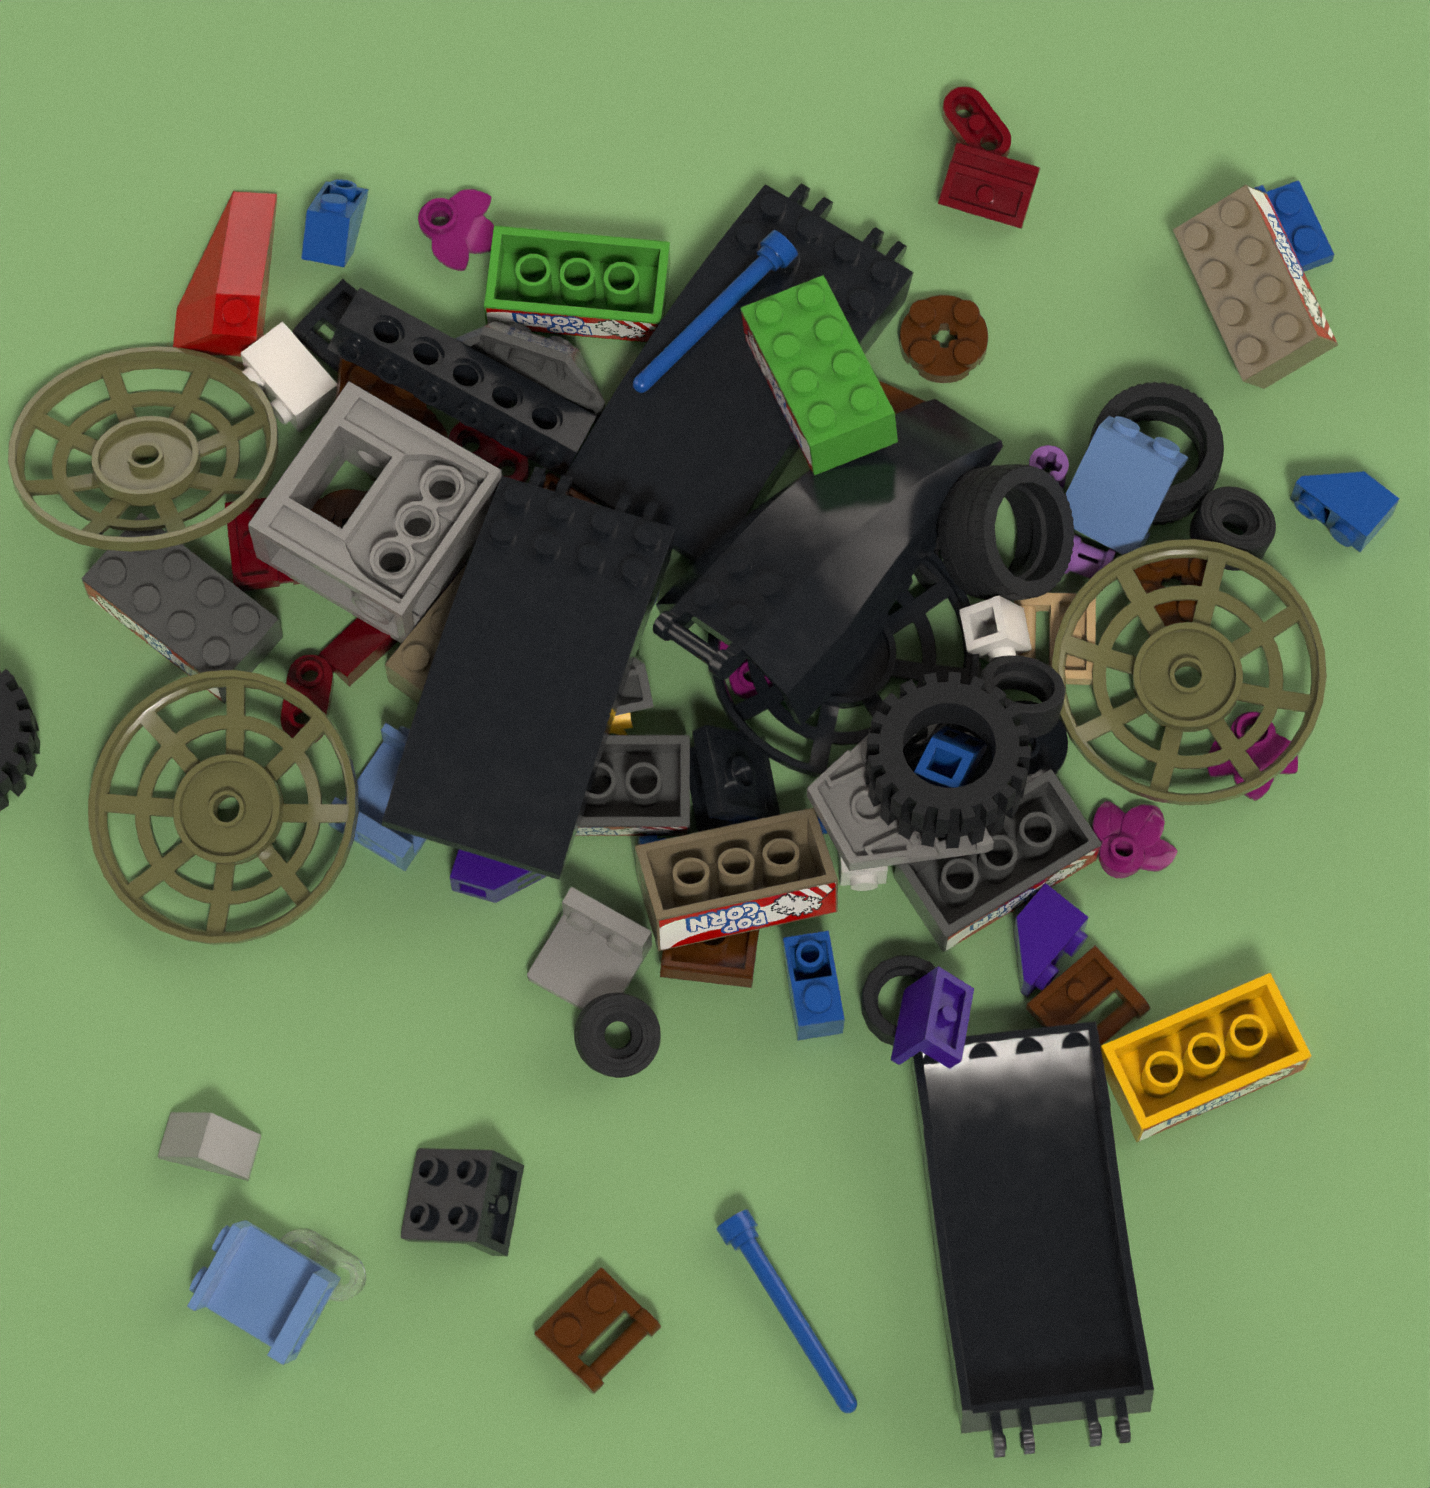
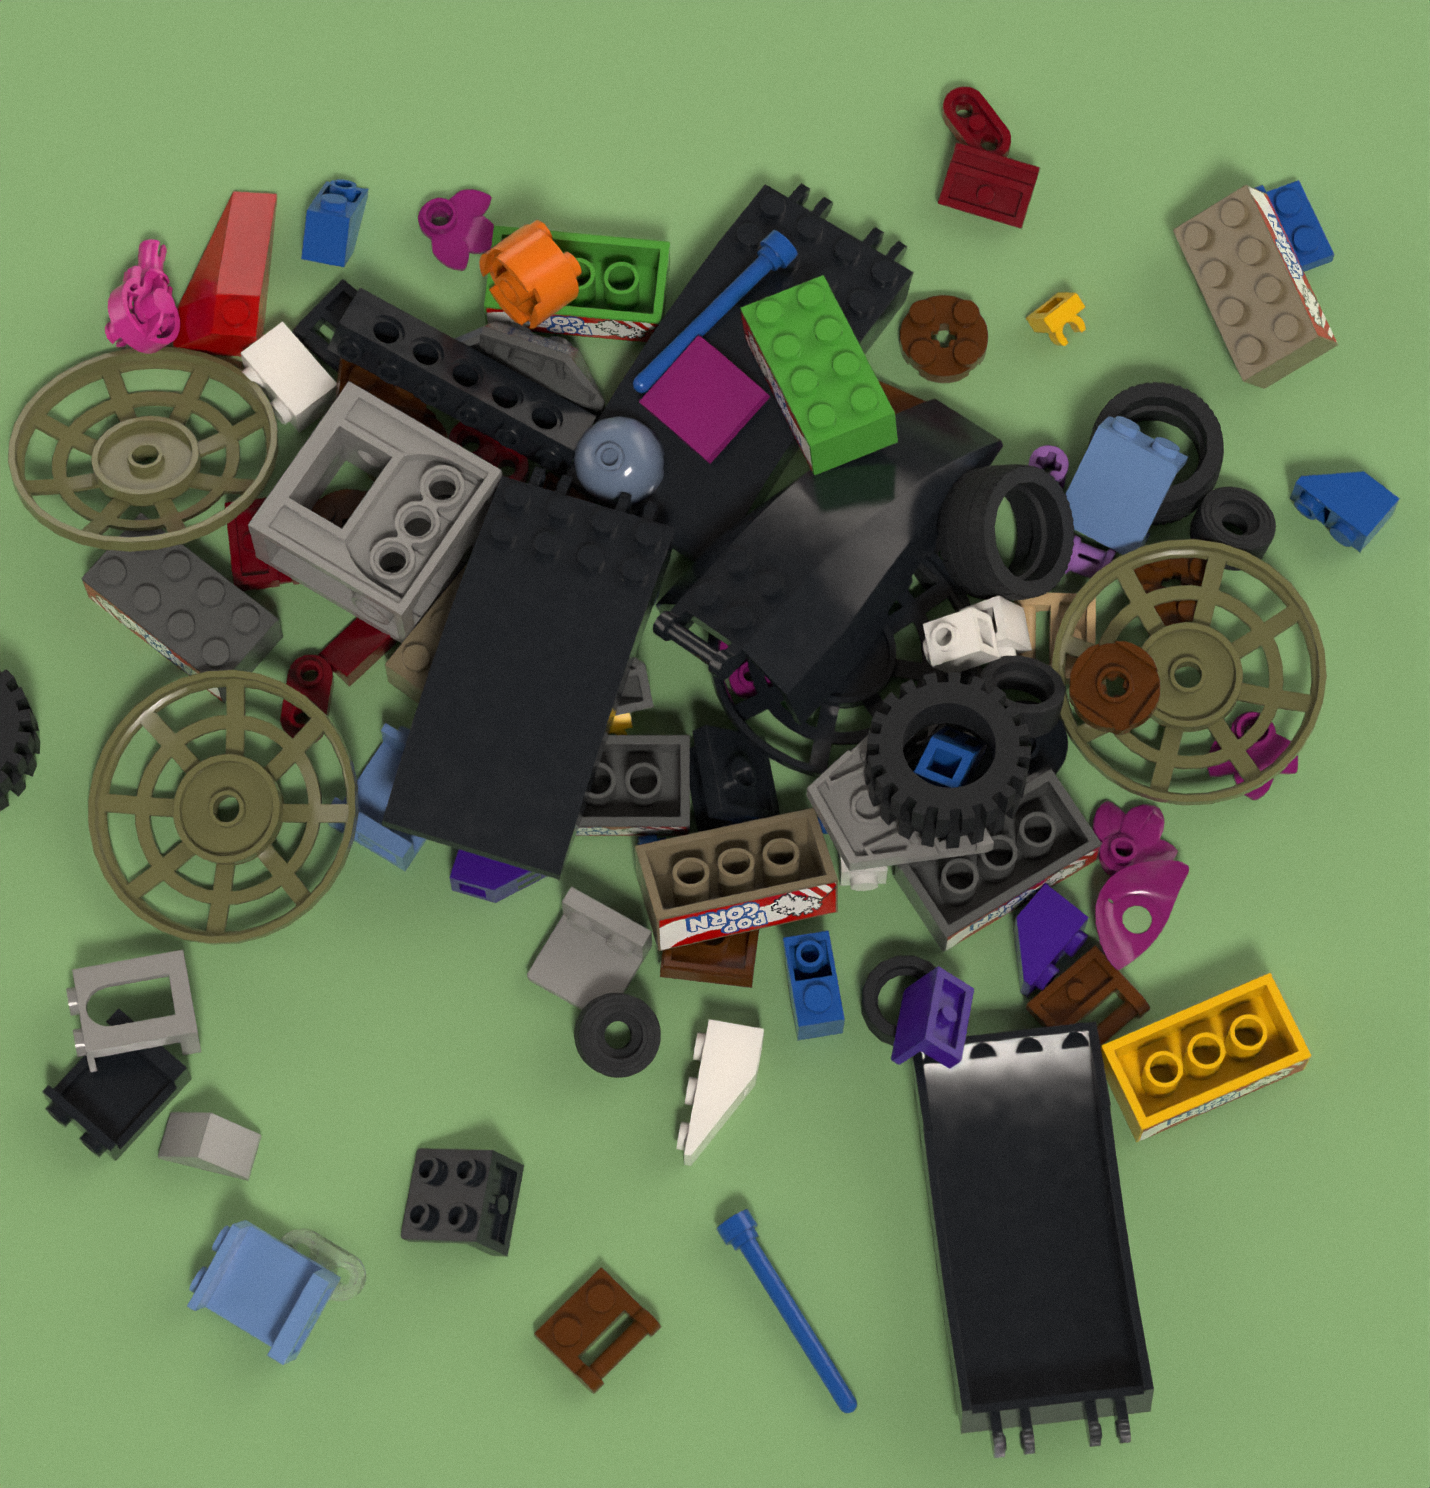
none -> black panel [42,1008,192,1161]
none -> light grey panel [66,950,201,1072]
none -> dark pink pin [105,239,180,354]
none -> orange brick [479,220,582,329]
none -> sand blue cylinder [574,416,665,506]
none -> magenta slope [639,335,770,464]
none -> white slope [676,1019,764,1166]
none -> white brick [923,607,1000,673]
none -> yellow tile [1026,292,1086,346]
none -> reddish brown plate [1069,641,1160,735]
none -> magenta piece [1095,860,1189,970]

